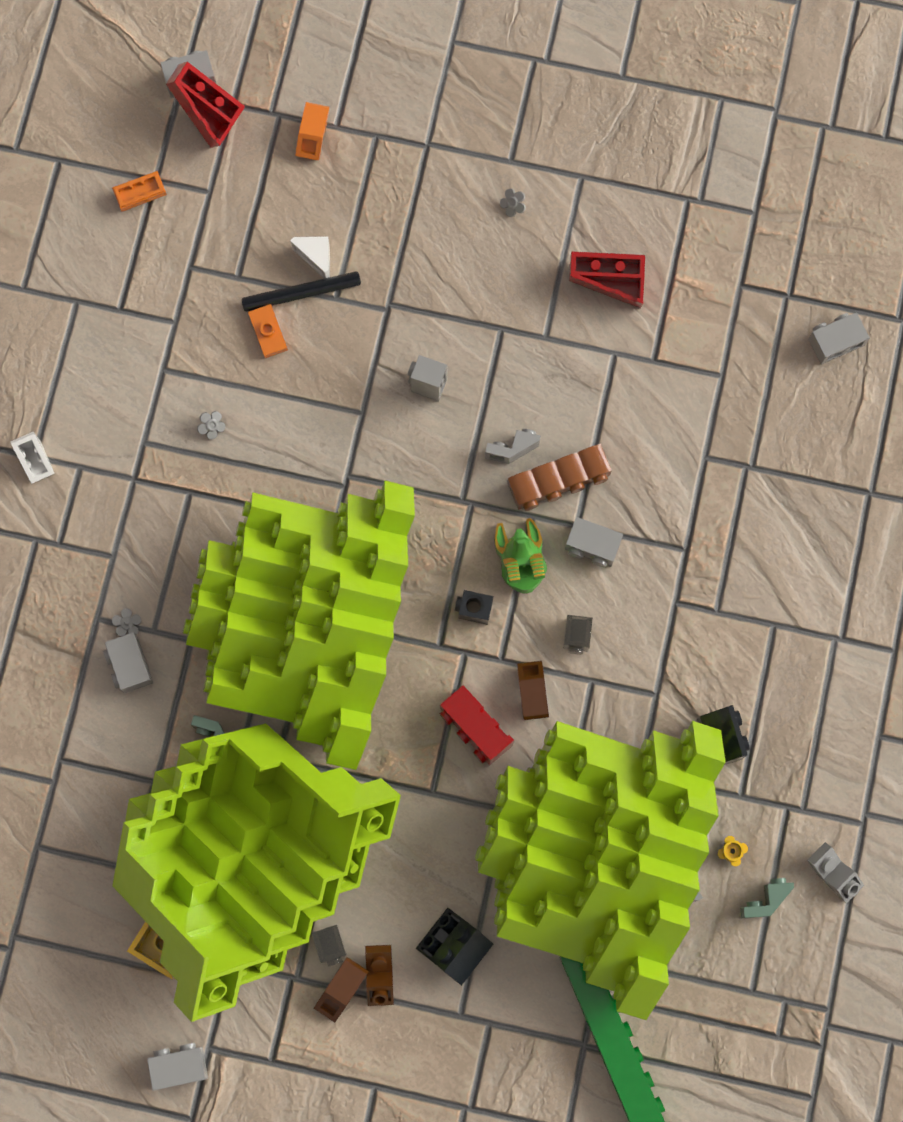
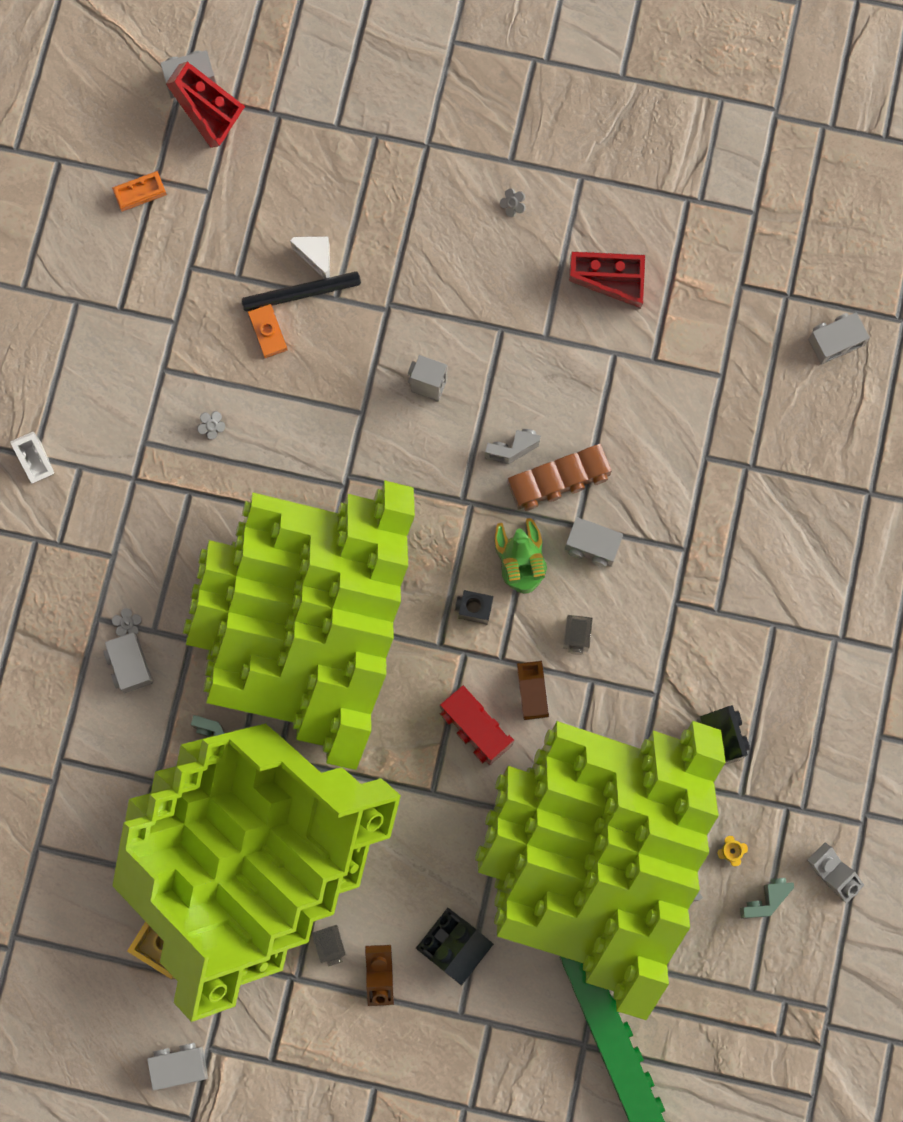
orange slope [295,102,330,161] -> none
reddish brown slope [313,957,369,1023] -> none

